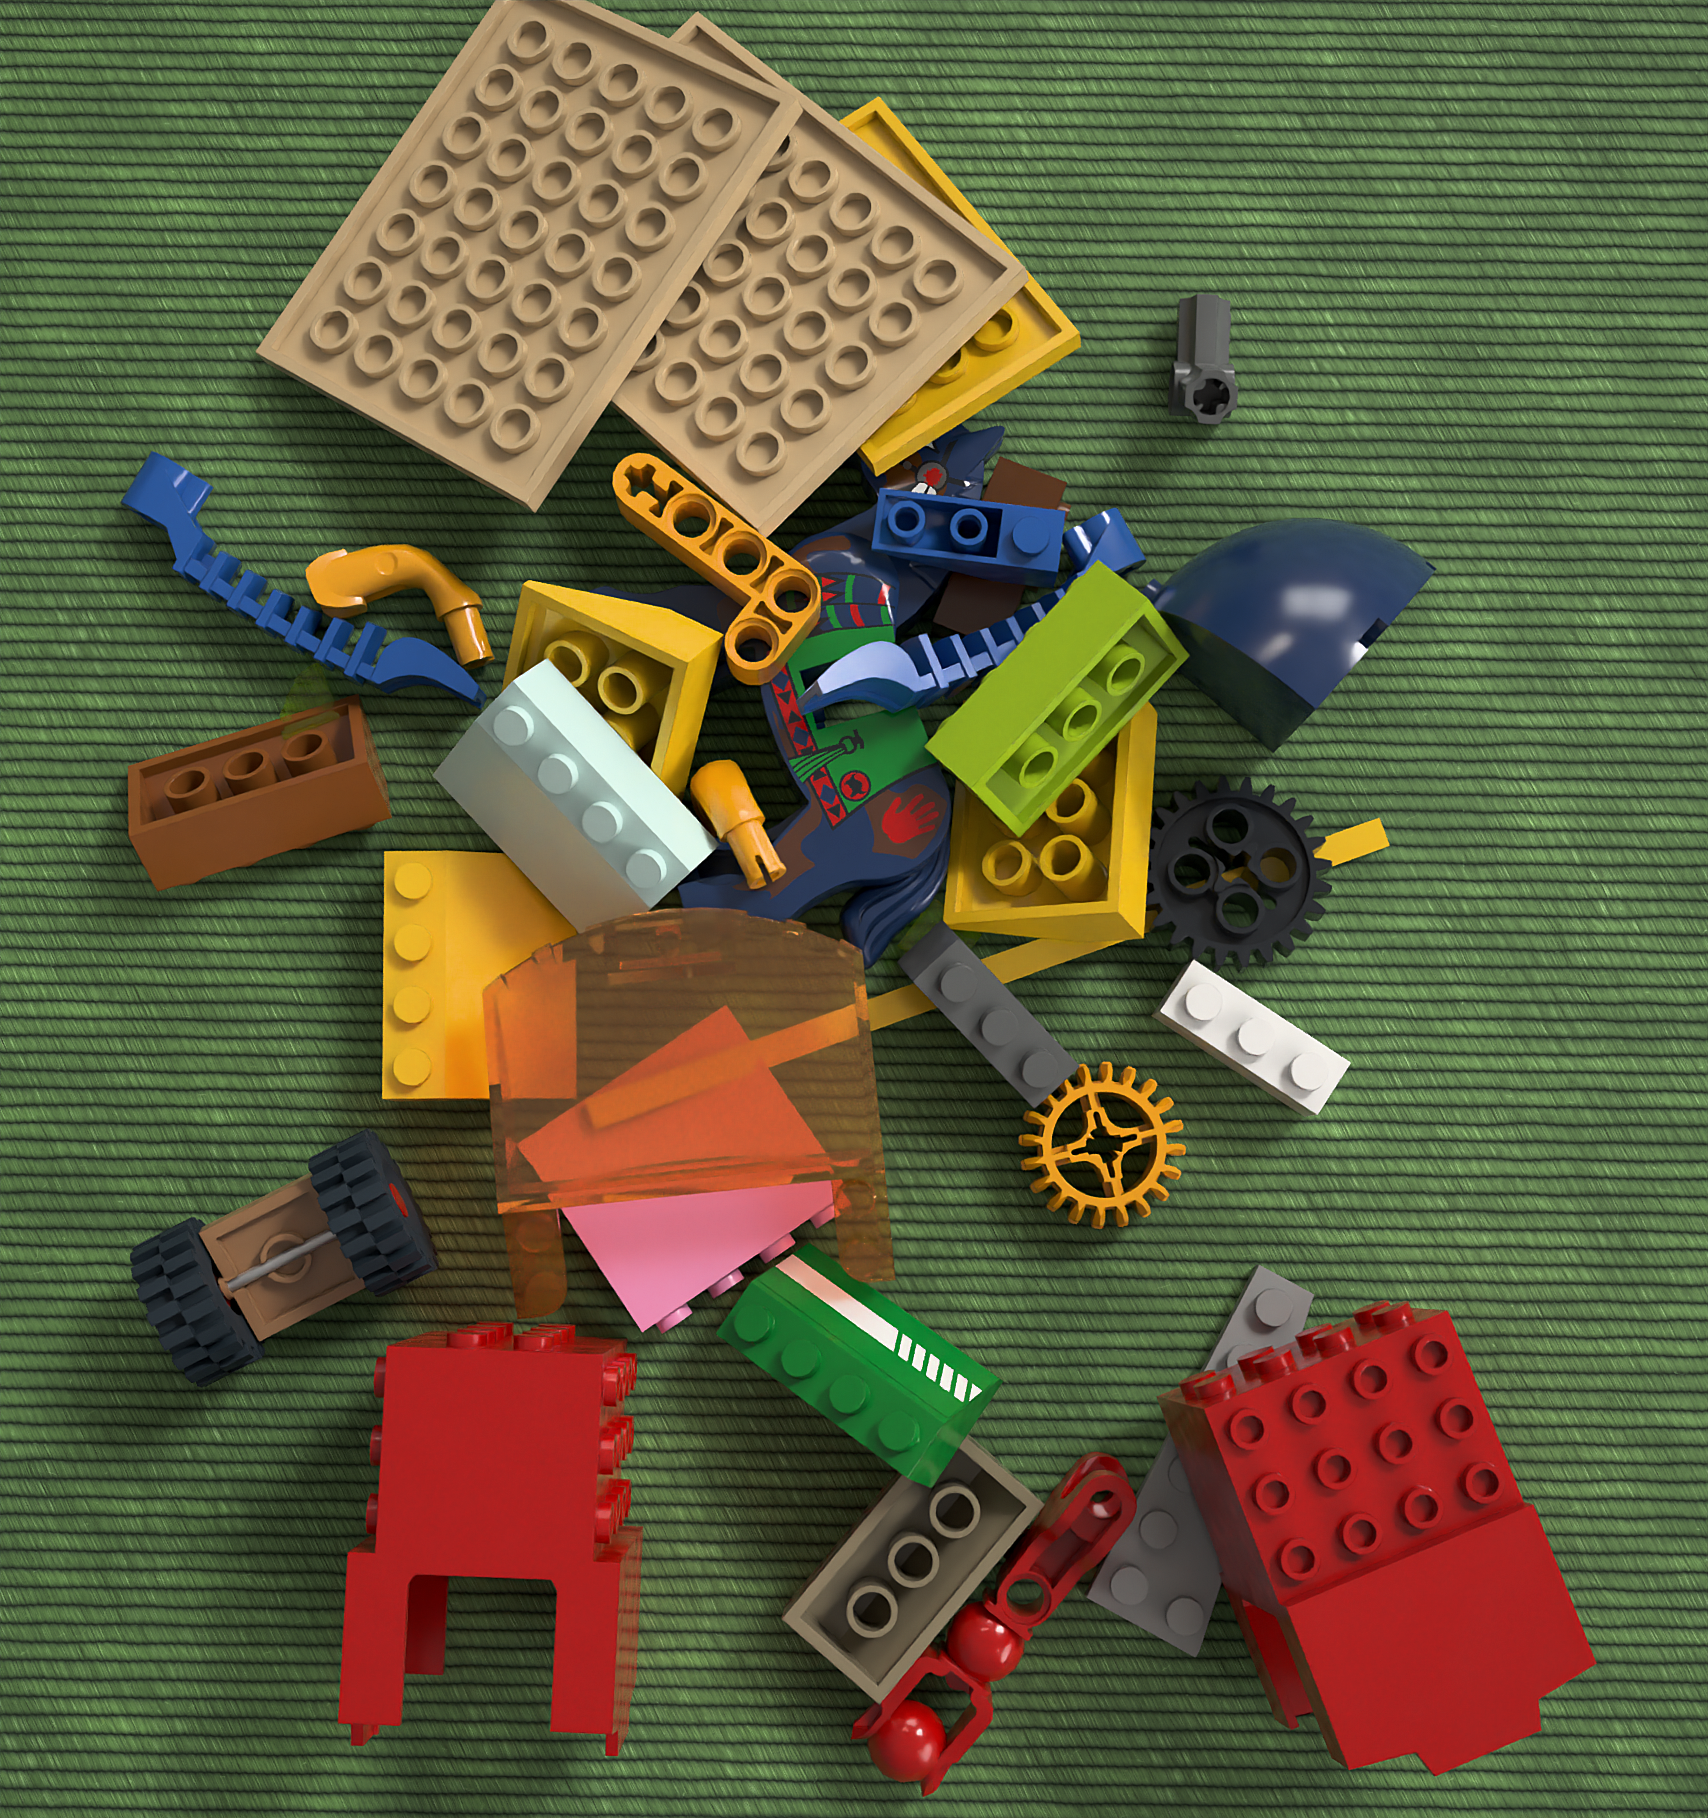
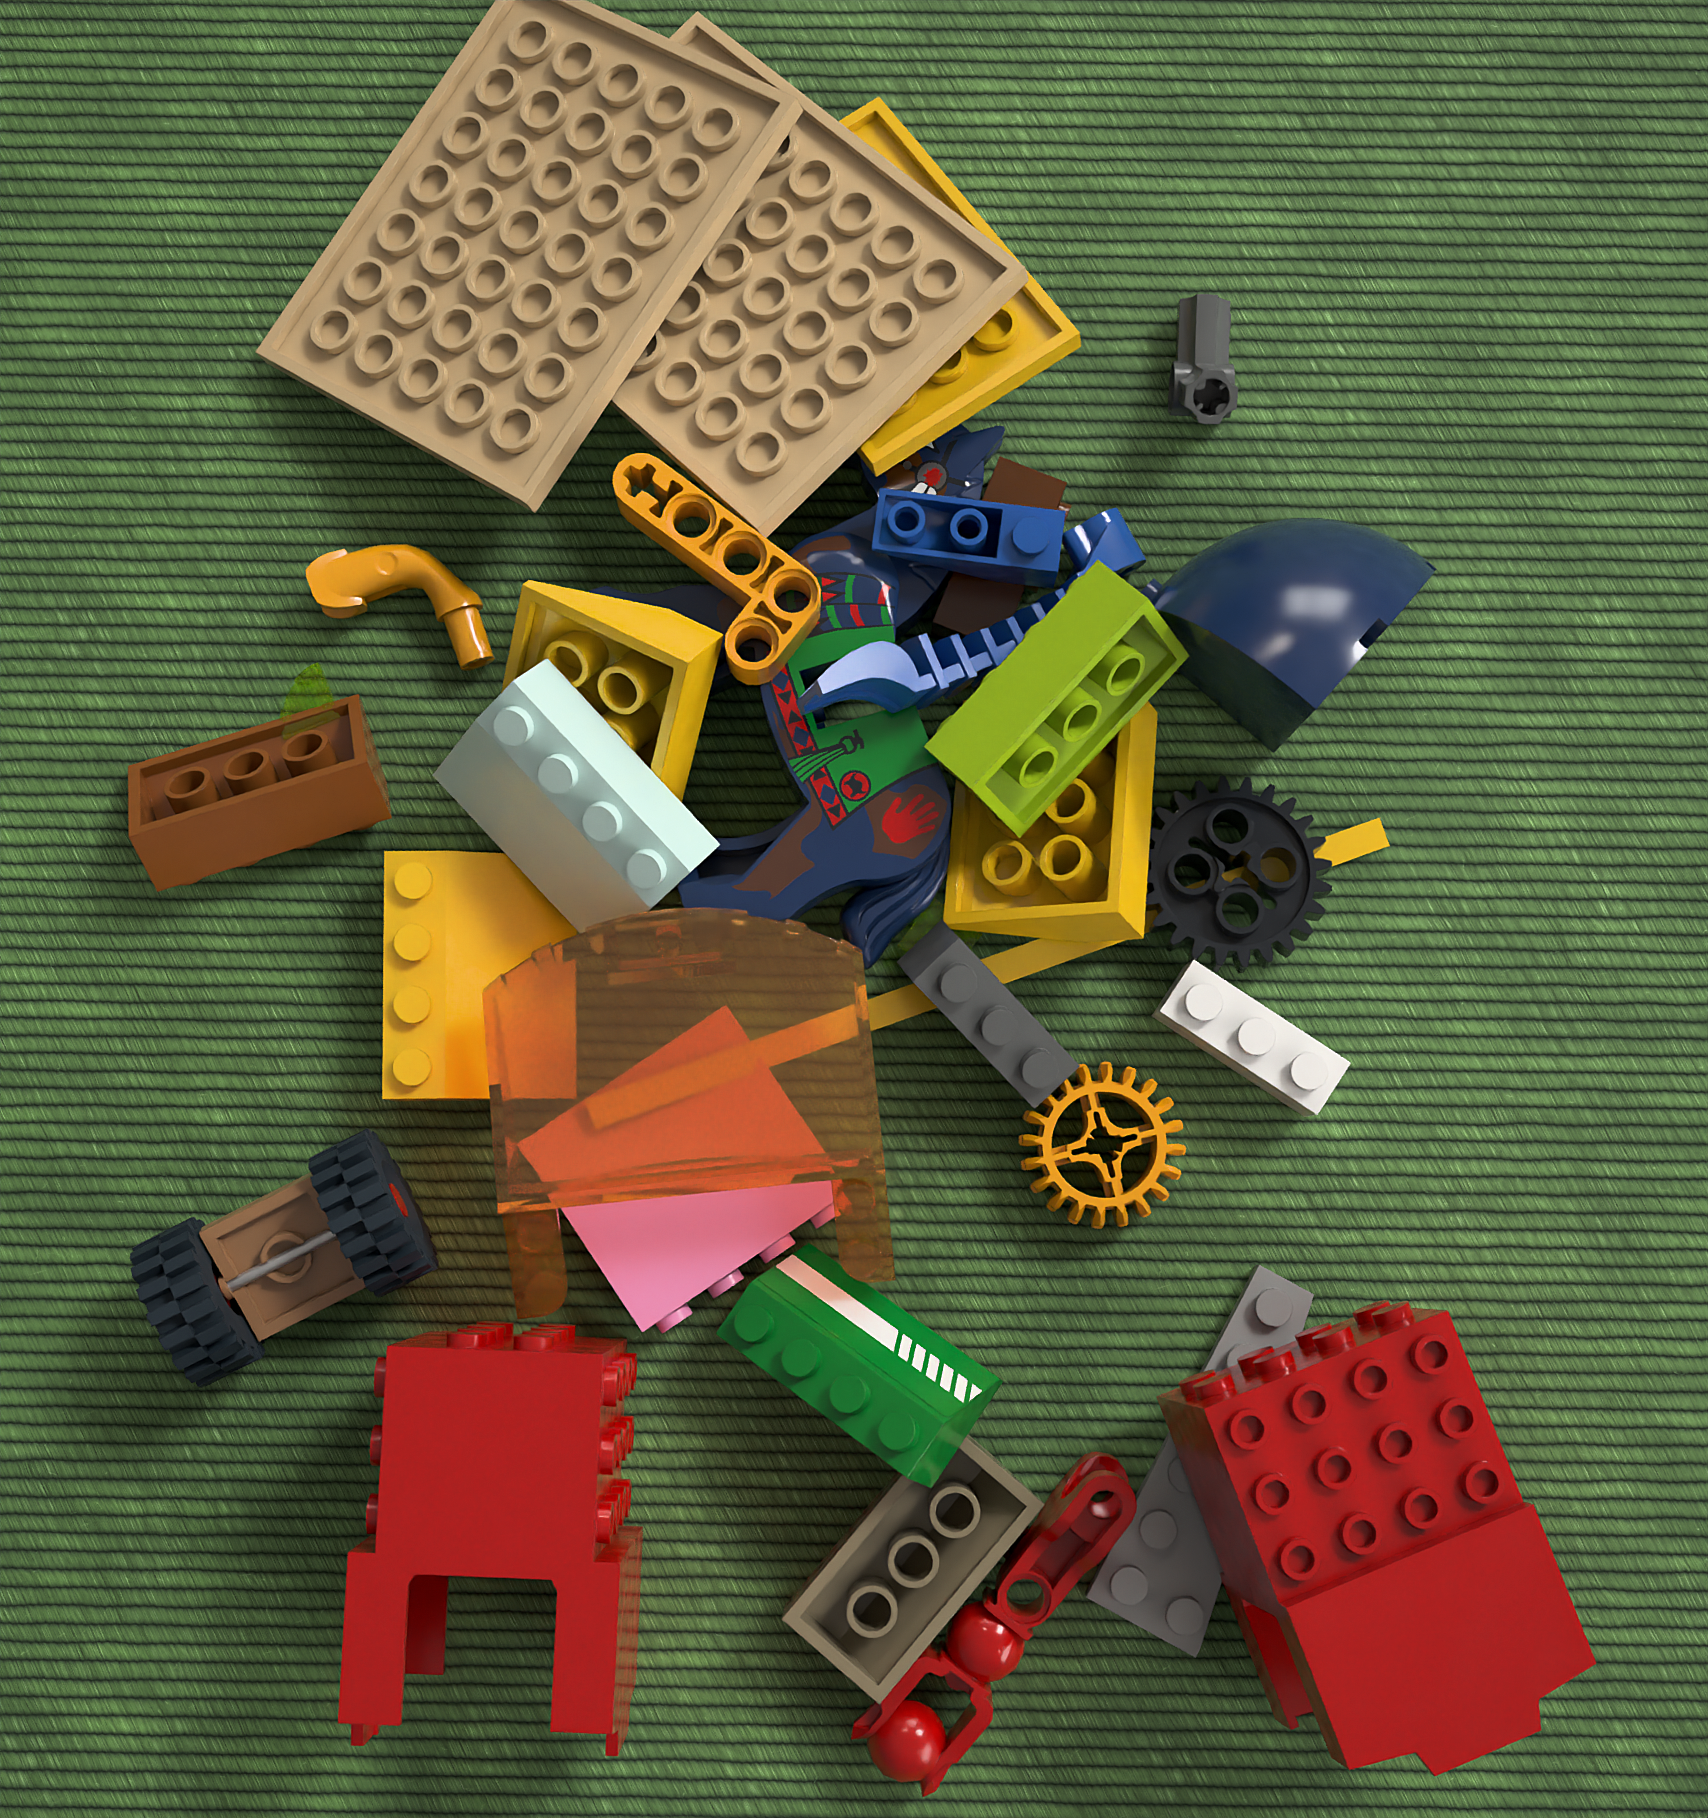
blue piece [120,451,487,710] -> none
light orange piece [690,760,787,889] -> none

